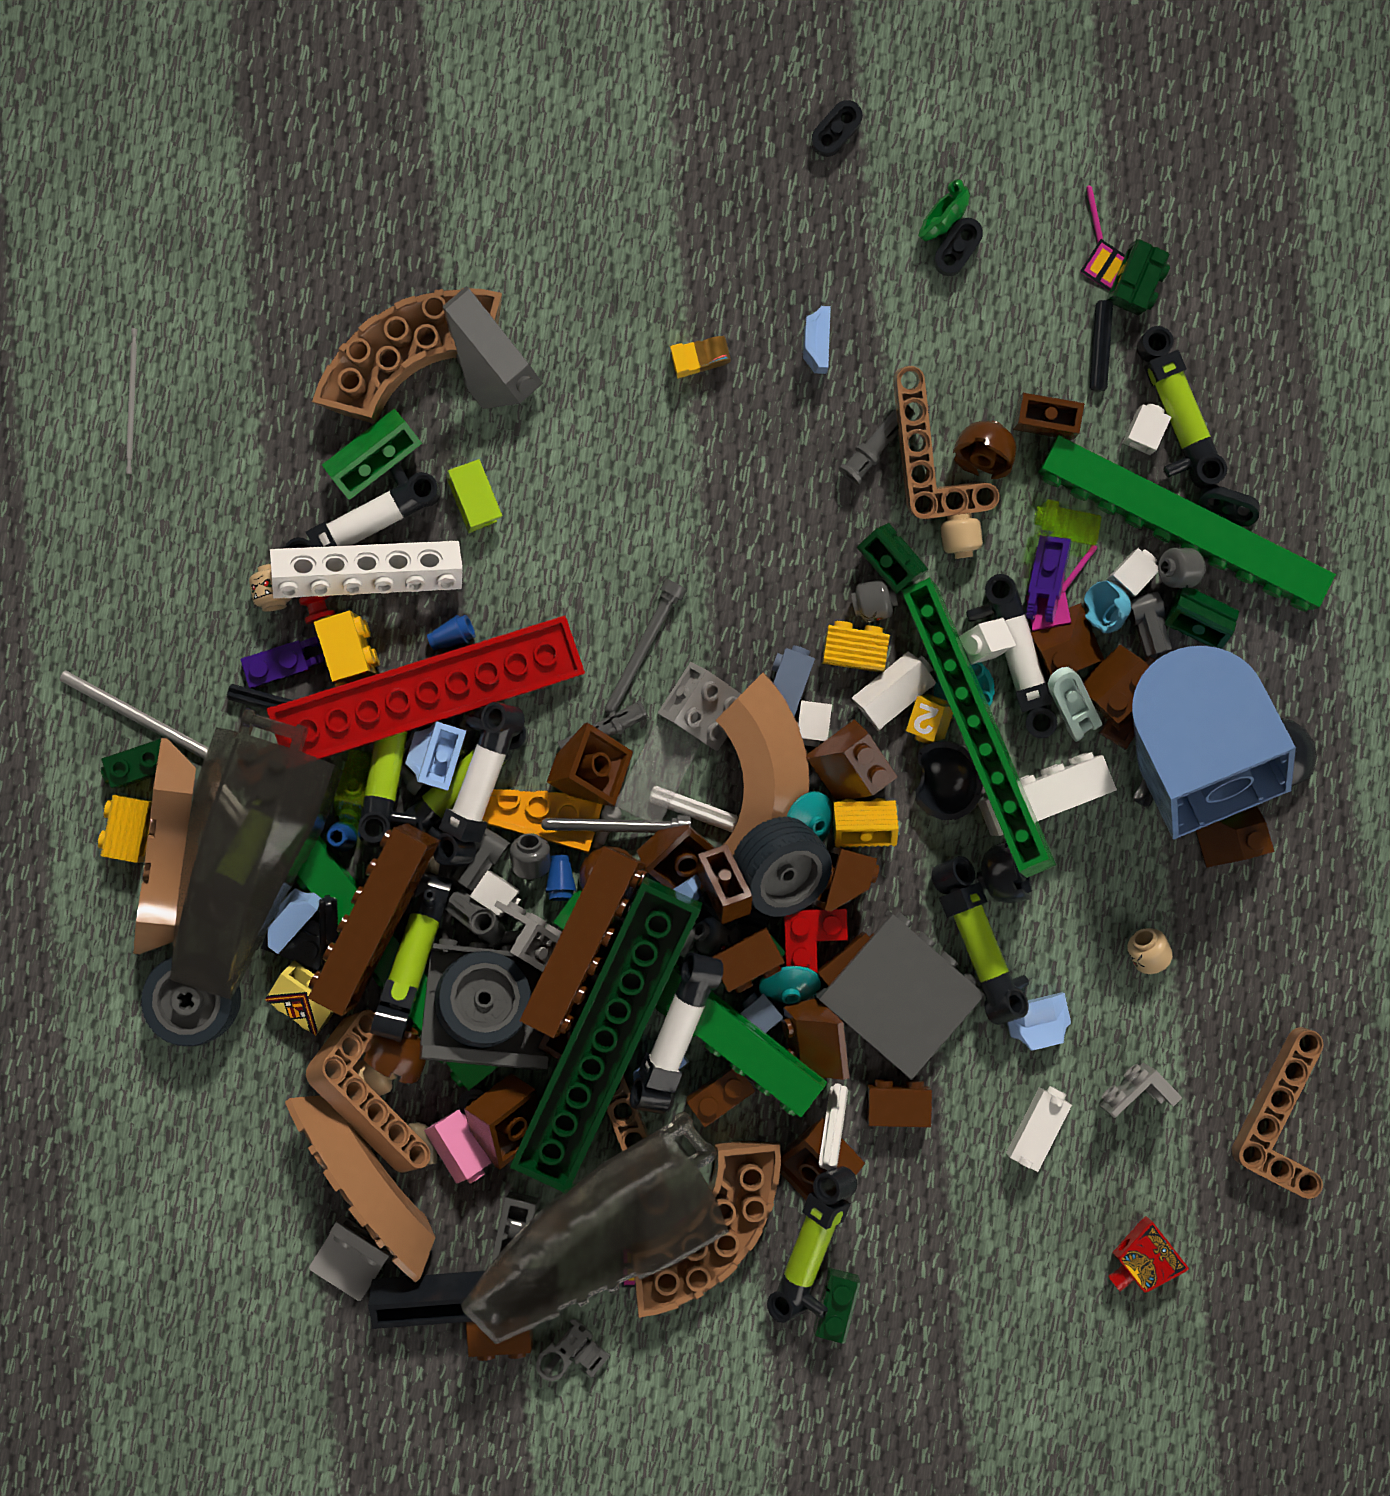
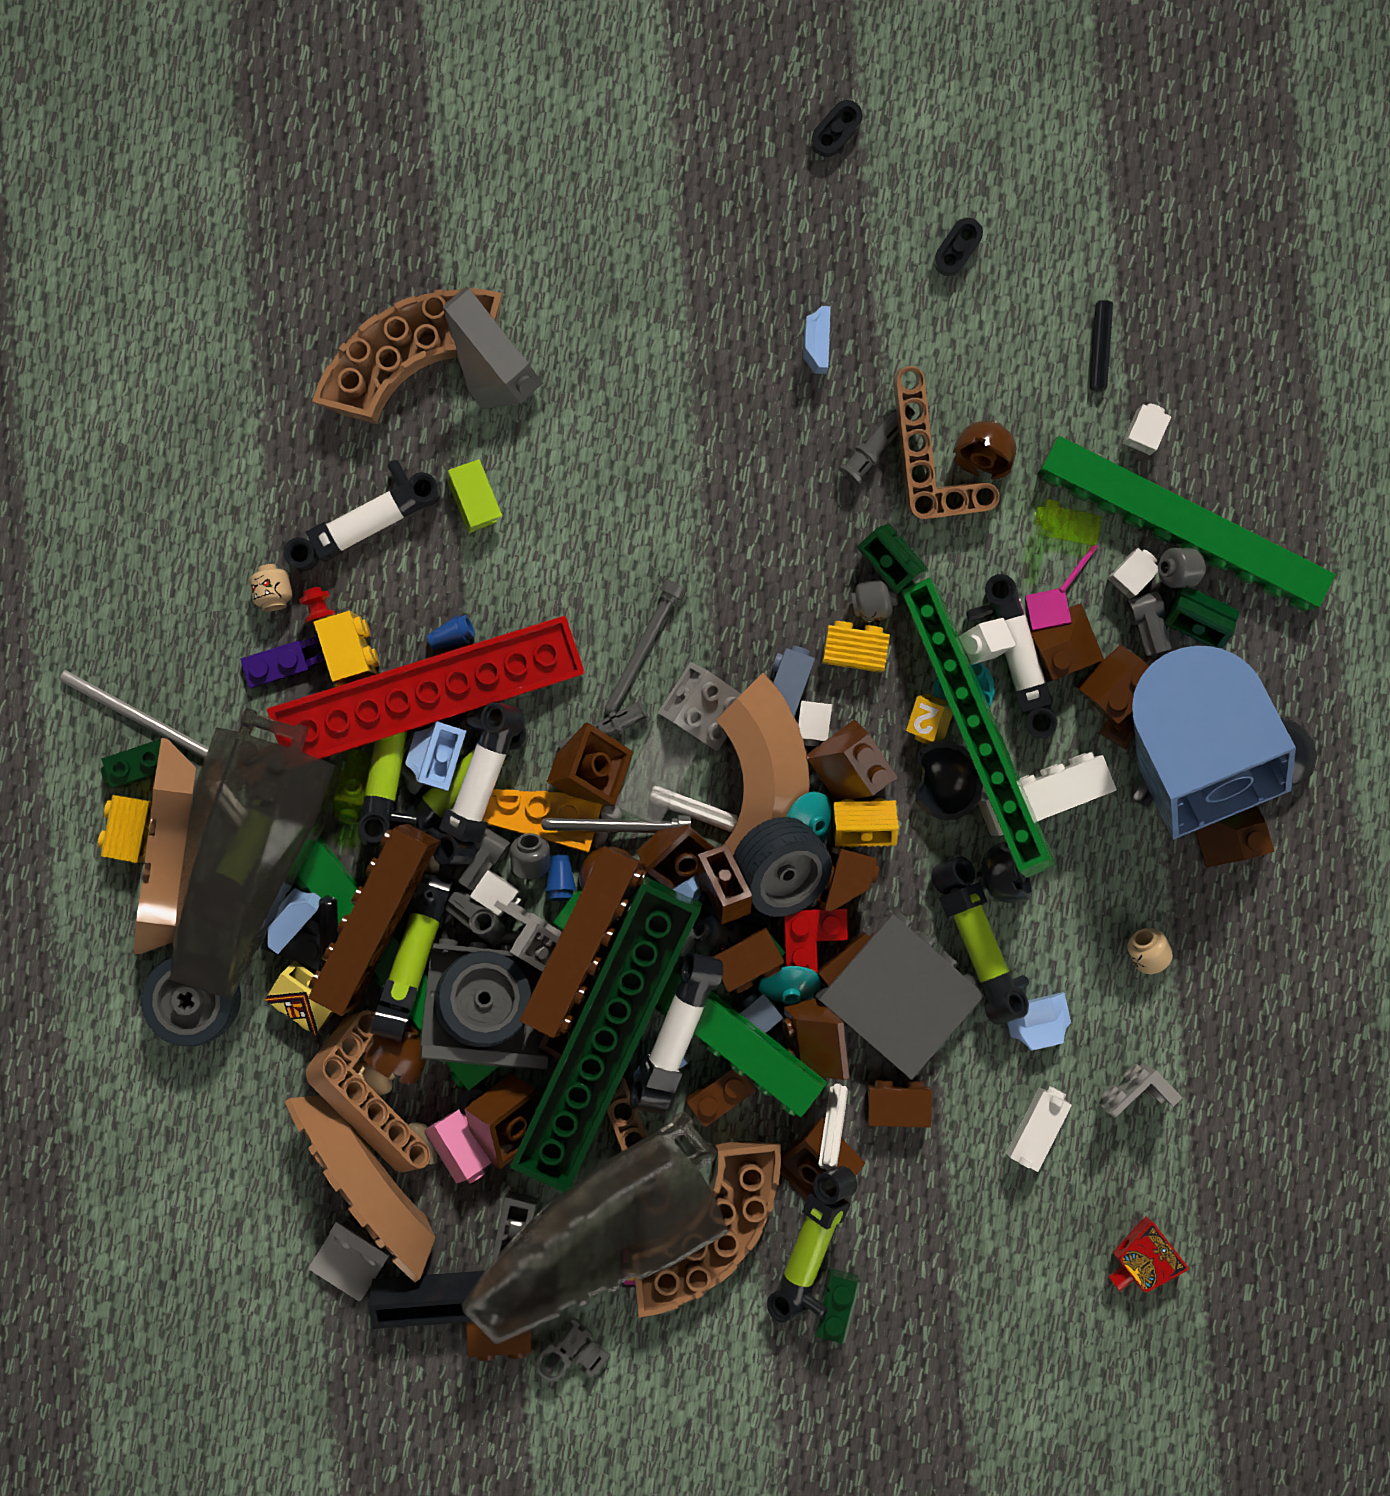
light grey piece [126,328,138,474] -> none
black axle [227,684,293,710] -> none
white brick [270,541,462,598] -> none
green brick [322,408,422,500] -> none
blue cone [327,821,358,852] -> none
leg [670,336,731,379] -> none
white brick [852,651,936,731] -> none
green arm [918,179,970,242] -> none
tan head [941,513,983,559] -> none
reddish brown brick [1013,392,1085,440] -> none
dark purple hinge [1026,535,1072,622] -> none
light aqua plate [1048,667,1102,742] -> none
piece [1080,185,1125,291] -> none
medium azure hair [1084,581,1131,633] -> none
dark green brick [1106,239,1170,315] -> none
piece [1137,326,1228,489] -> none
black plate [1198,485,1260,526] -> none
medium nougat beam [1232,1027,1324,1199] -> none

